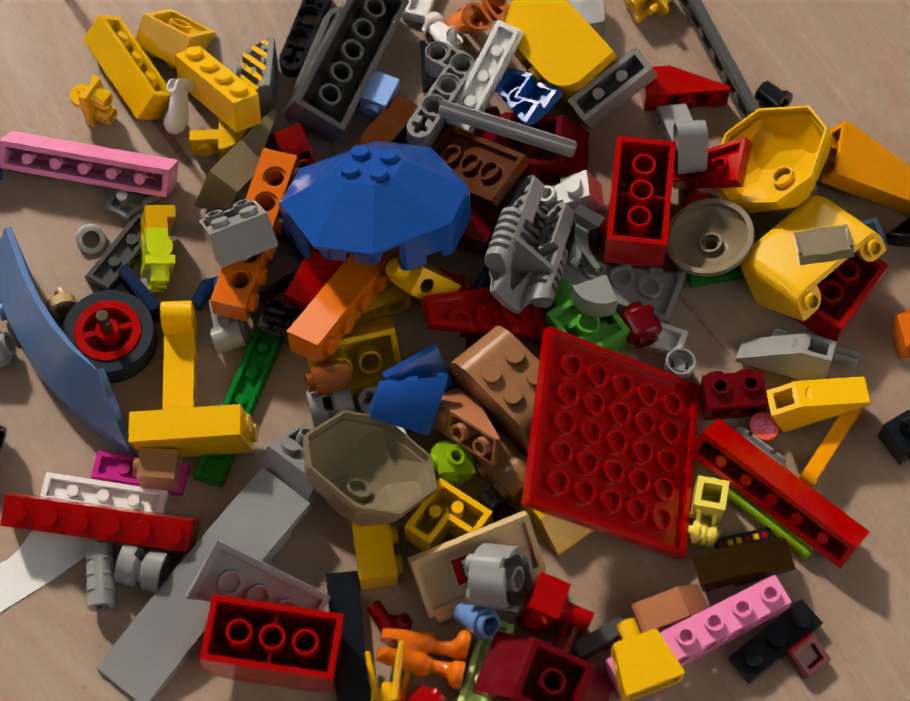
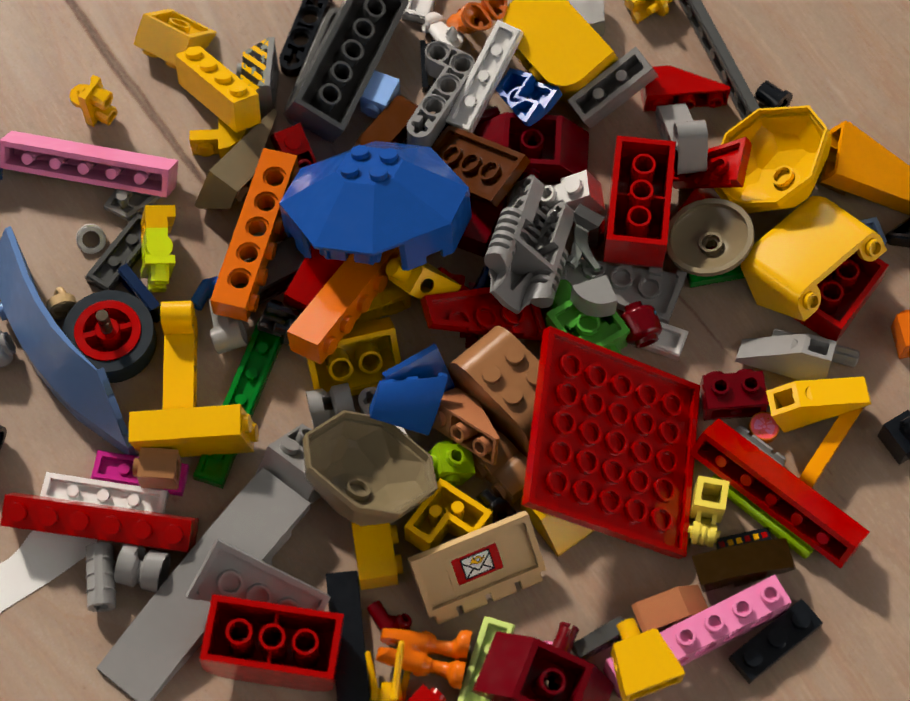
yellow brick [83,15,171,120] -> none
white piece [163,79,194,135] -> none
light grey slope [199,199,279,268] -> none
dark orange brick [304,360,352,397] -> none
light grey axle [438,100,577,157] -> none
medium blue cone [453,603,500,639] -> none
light grey brick [465,543,533,612] -> none
red brick [515,571,594,638] -> none
light grey wheel [663,348,696,381] -> none
dark red tile [785,633,831,679] -> none
dark tan piece [792,224,855,265] -> none

